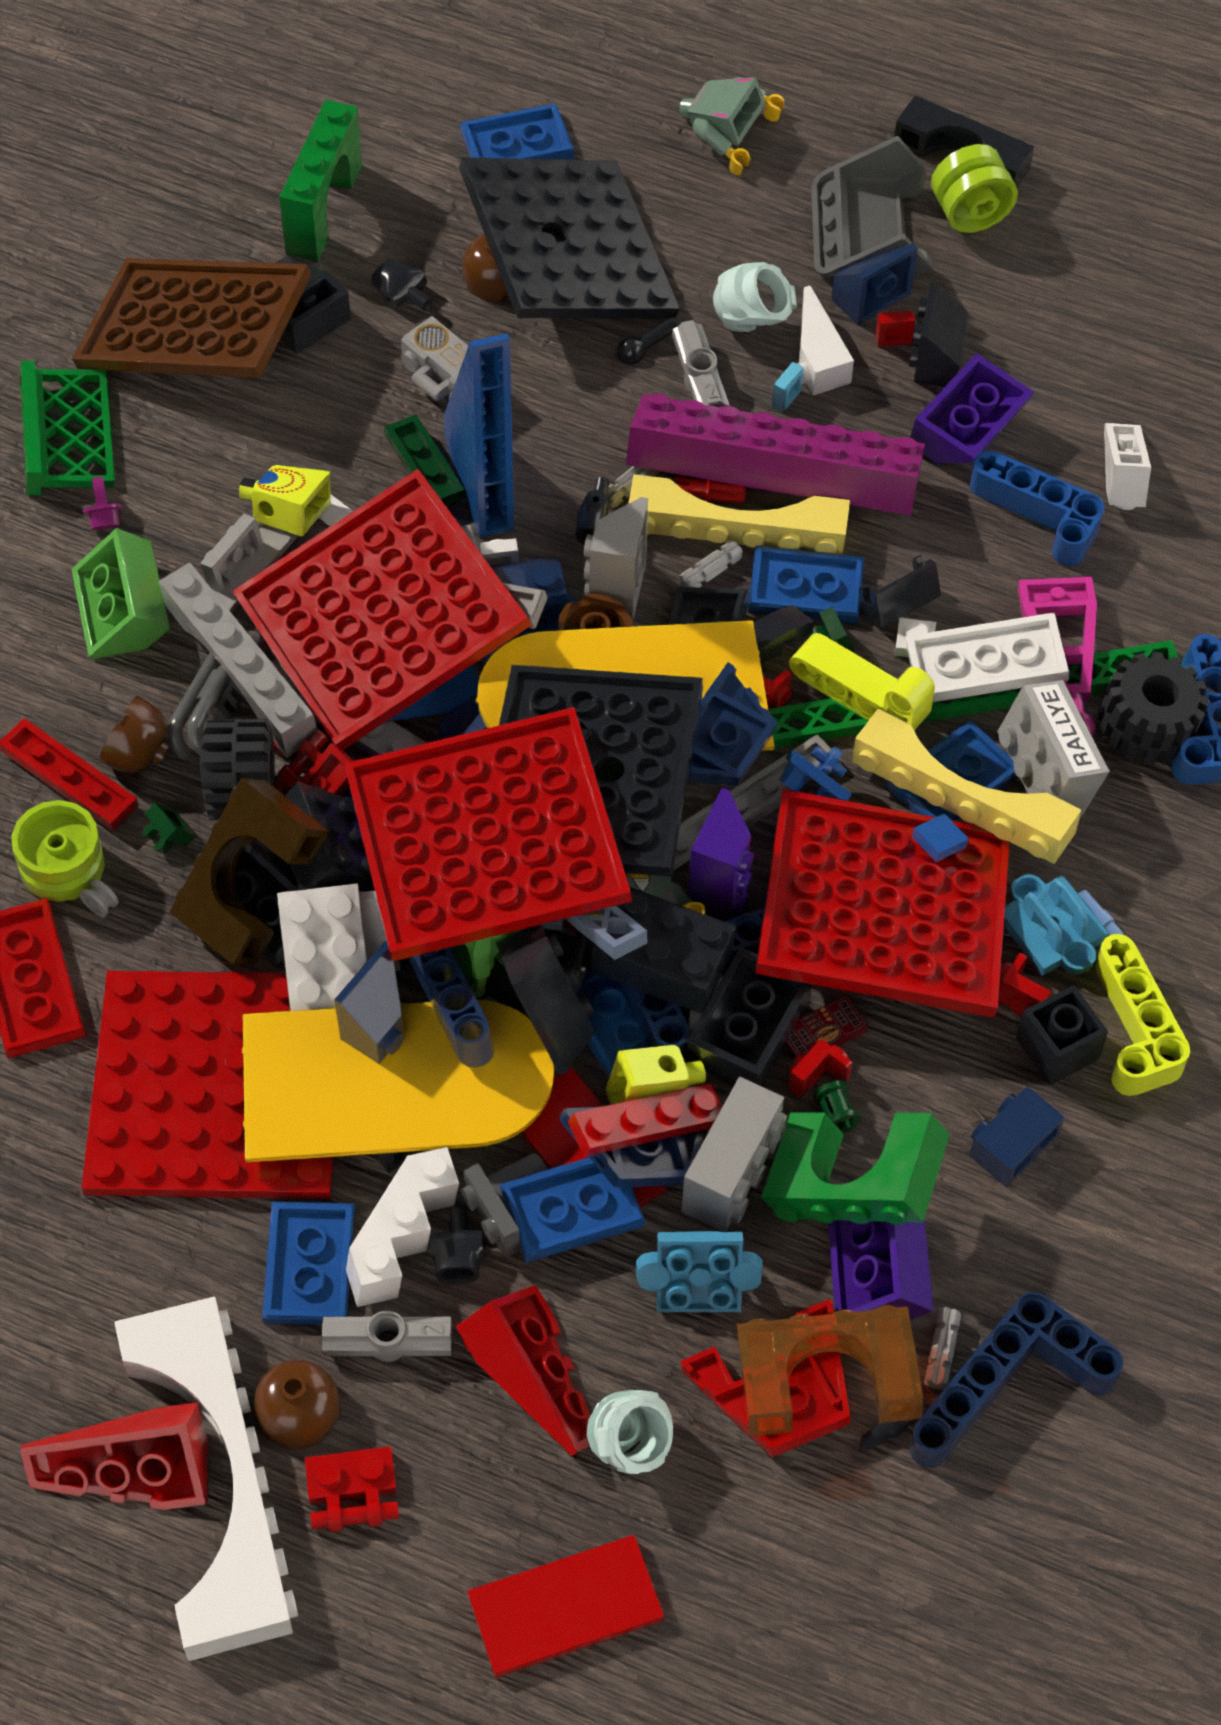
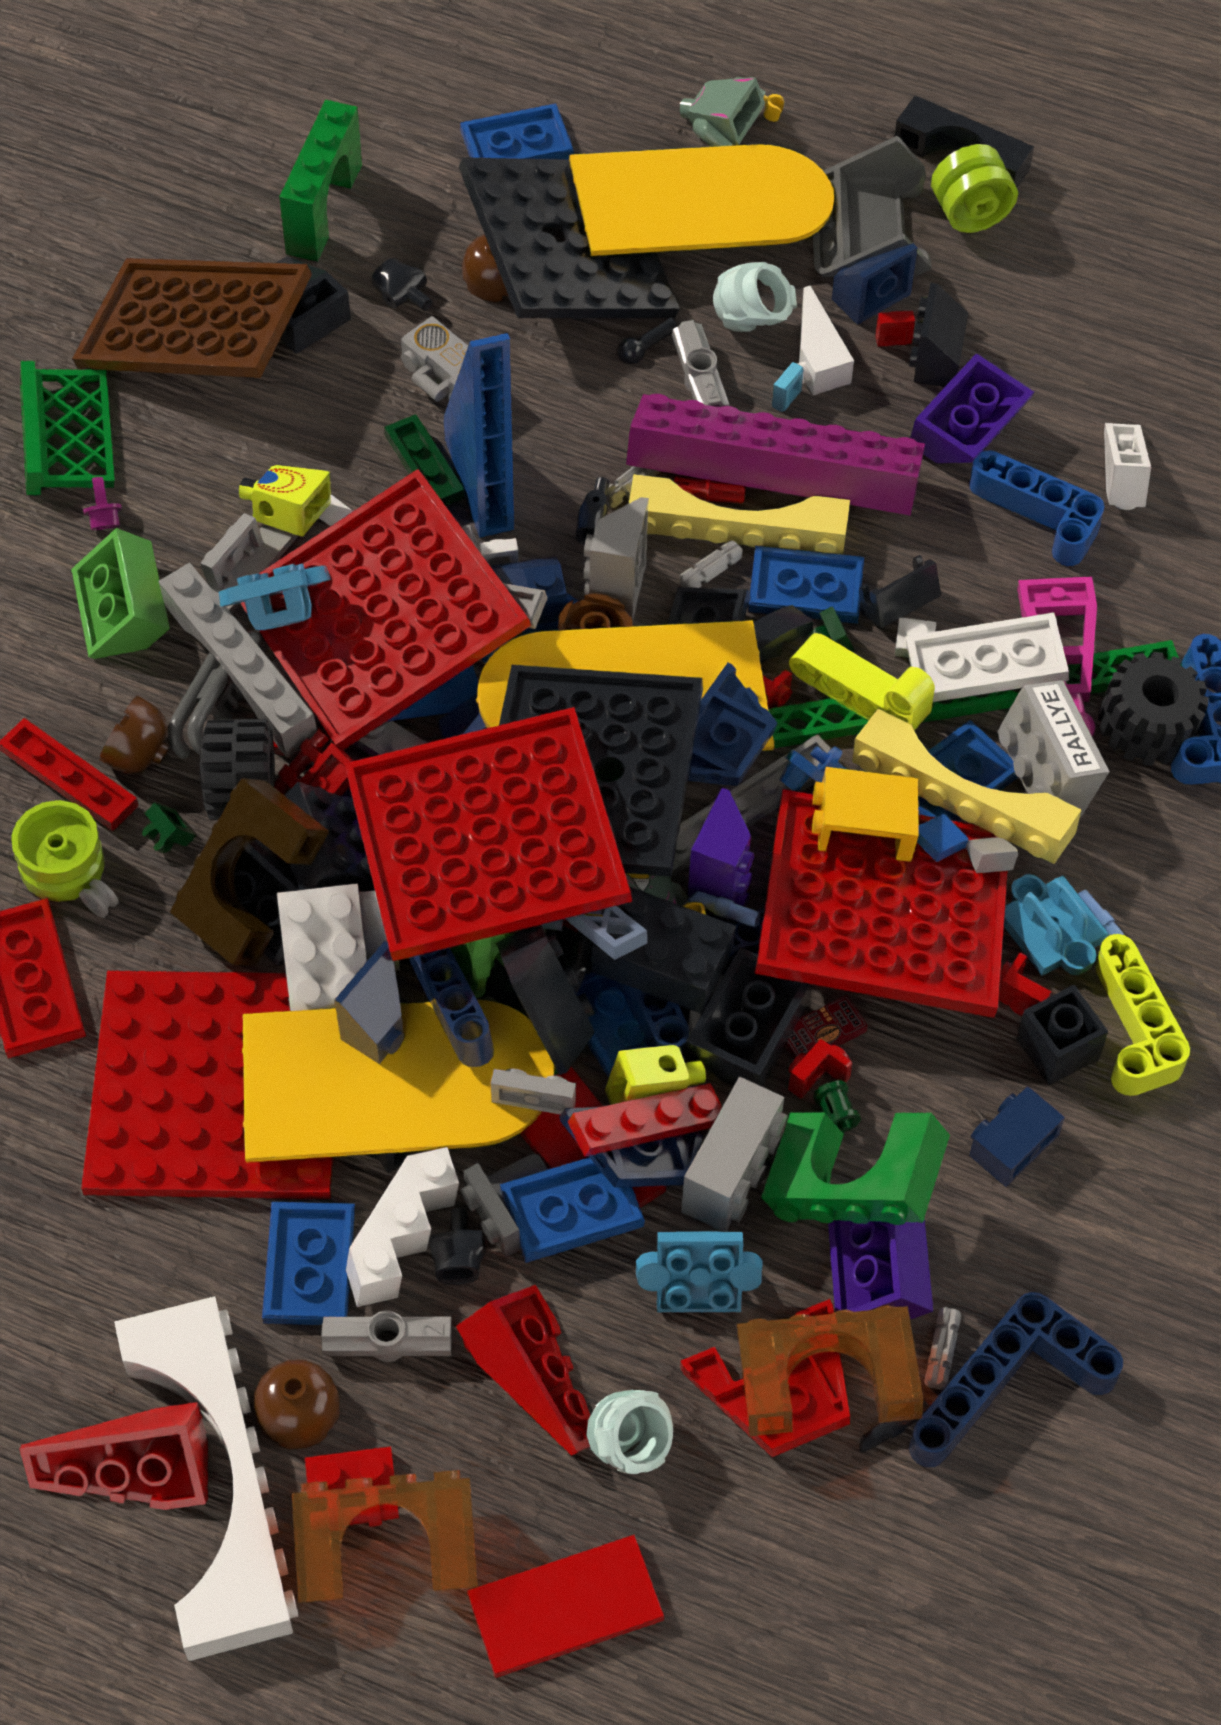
none -> dark azure piece [218,564,331,630]
none -> clear orange arch [292,1470,478,1603]
none -> light grey plate [491,1069,576,1114]
none -> yellow piece [569,144,834,256]
none -> medium blue piece [687,891,761,927]
none -> yellow panel [812,767,919,862]
none -> light grey slope [966,837,1018,873]

